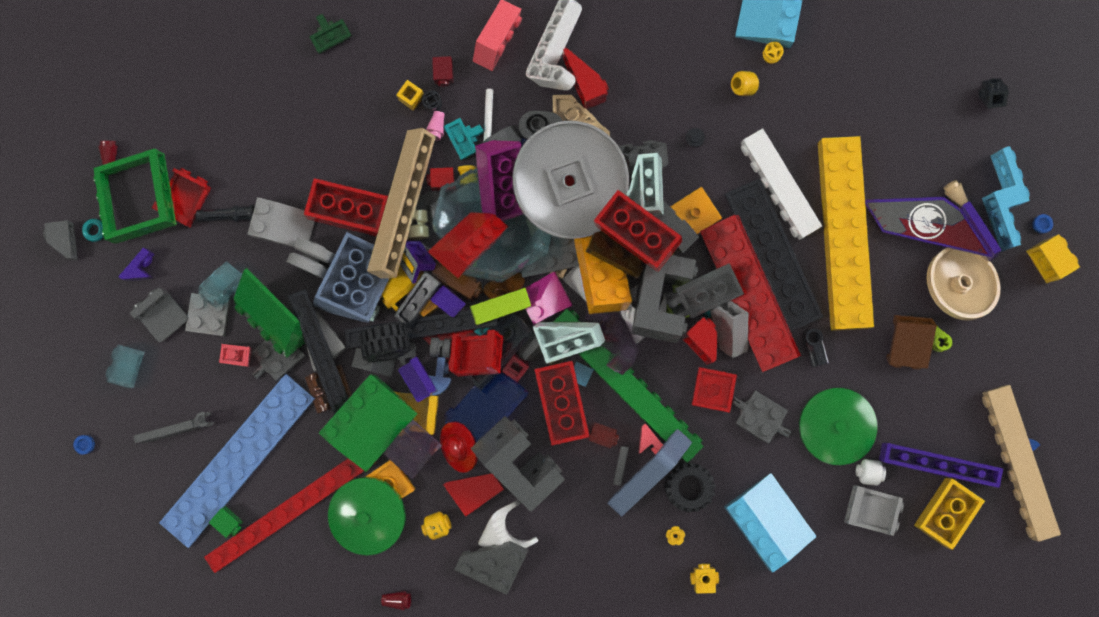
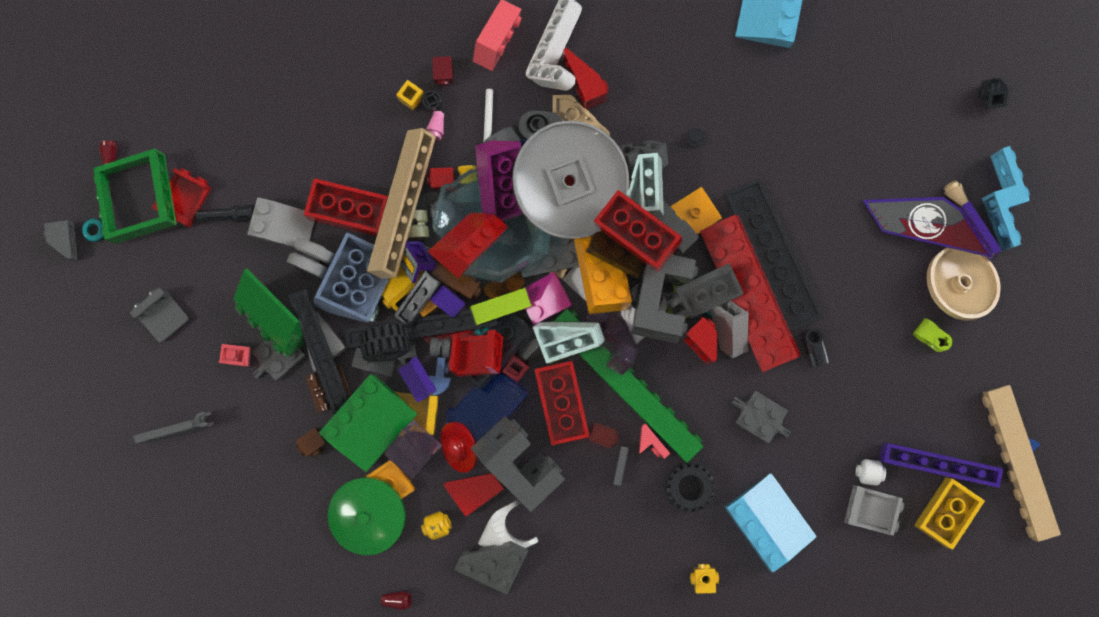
blue tile [73,435,95,455] -> none
clear light blue brick [106,345,144,388] -> none
dark purple slope [118,247,155,281] -> none
medium blue plate [159,374,315,548] -> none
light grey plate [185,293,231,336] -> none
clear light blue brick [198,261,242,309] -> none
red plate [204,459,377,573] -> none
green brick [208,507,243,538] -> none
dark green hinge [309,14,352,54] -> none
teal hinge [444,118,484,161] -> none
medium azure tile [574,362,593,387] -> none
sand blue beam [607,429,692,517] -> none
yellow plate [666,526,685,545] -> none
red plate [691,367,737,413] -> none
yellow head [731,71,759,96] -> none
white brick [741,129,822,240] -> none
yellow wheel [762,41,784,64] -> none
green dish [799,388,877,465] -> none
yellow brick [818,136,874,331] -> none
reddish brown panel [886,315,937,370] -> none
yellow brick [1026,234,1080,283] -> none
blue tile [1032,214,1053,234] -> none
none -> reddish brown brick [296,427,328,458]

